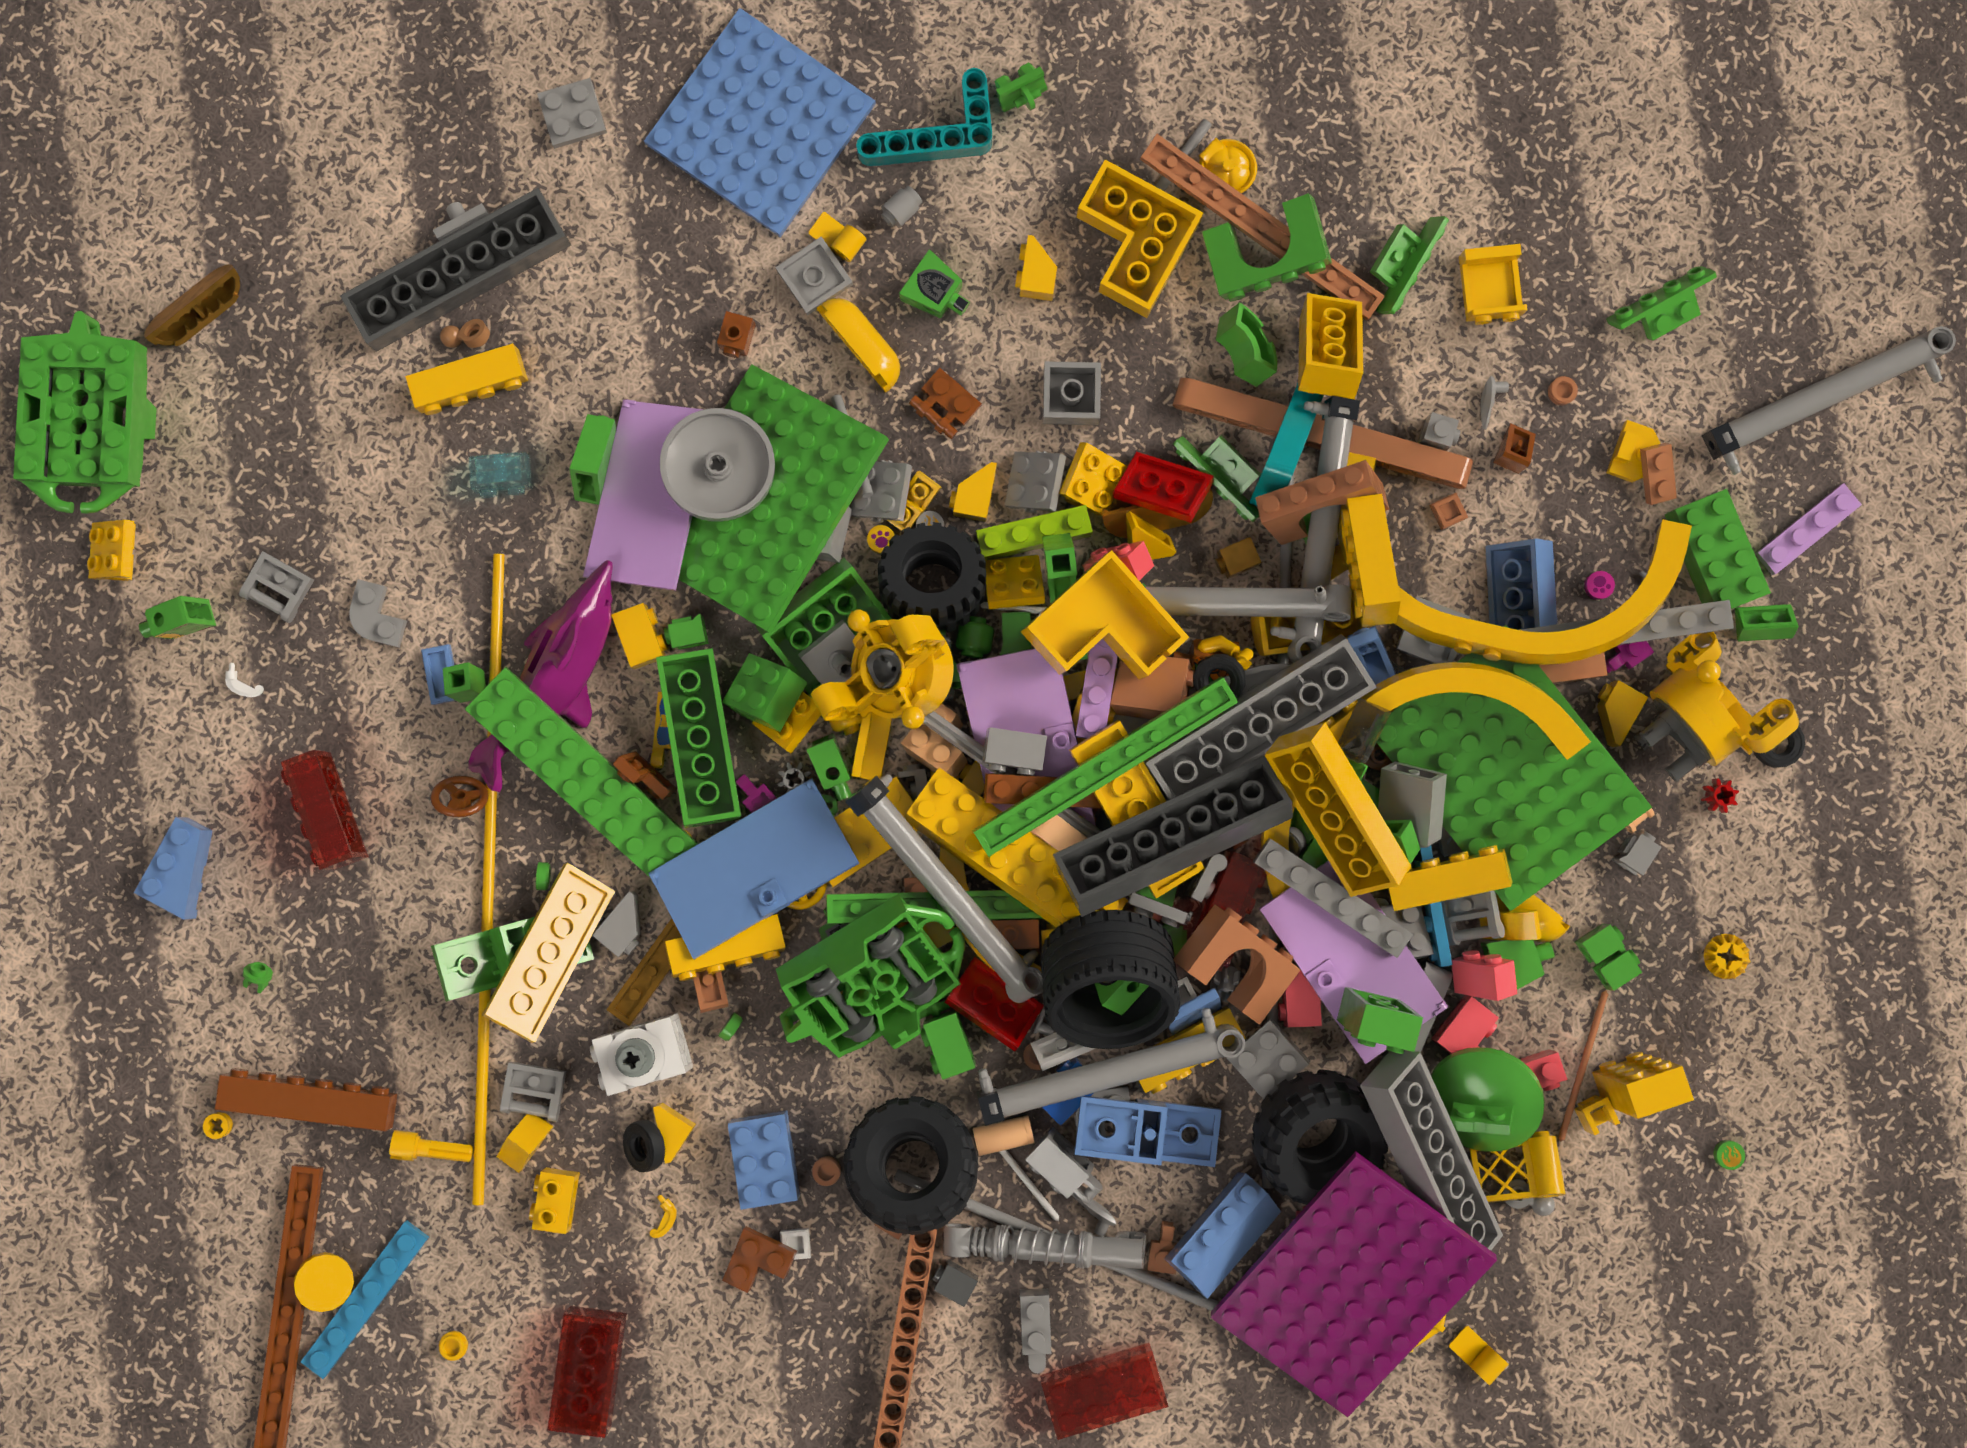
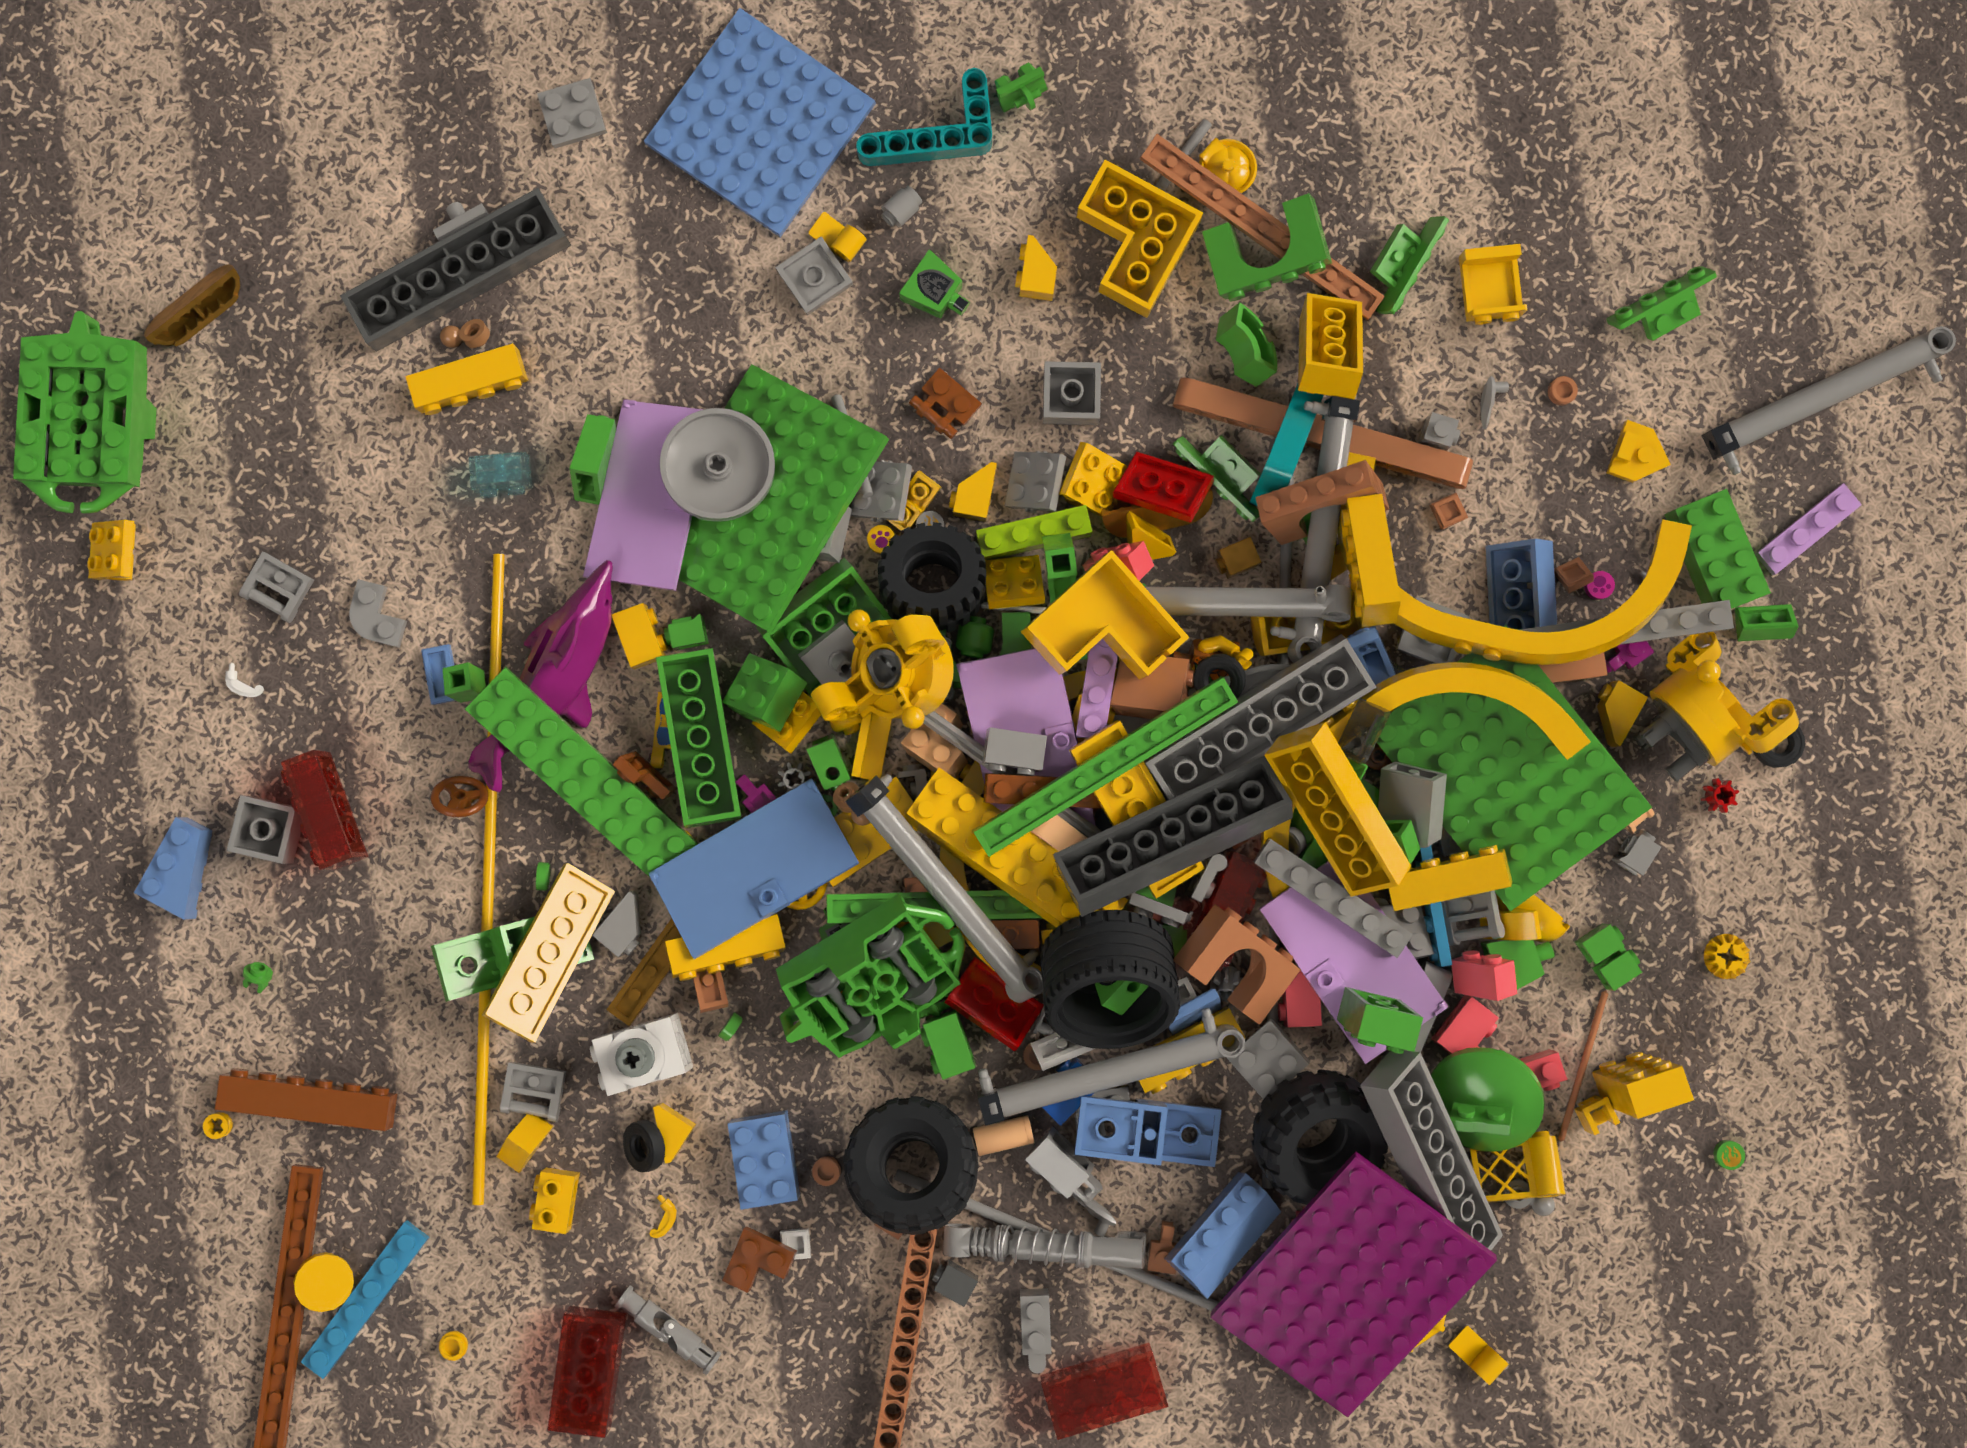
bright green torso [139,596,216,639] -> none
yellow piece [389,1130,473,1162] -> none
dark orange brick [717,311,756,358] -> none
yellow brick [816,298,900,393] -> none
white axle [1000,1150,1059,1221] -> none
dark orange slope [1493,423,1536,474] -> none
nougat plate [1640,443,1677,505] -> none
none -> light grey brick [226,795,307,864]
none -> light grey piece [614,1285,722,1375]
none -> medium nougat plate [833,782,870,826]
none -> nougat tile [1554,557,1594,593]

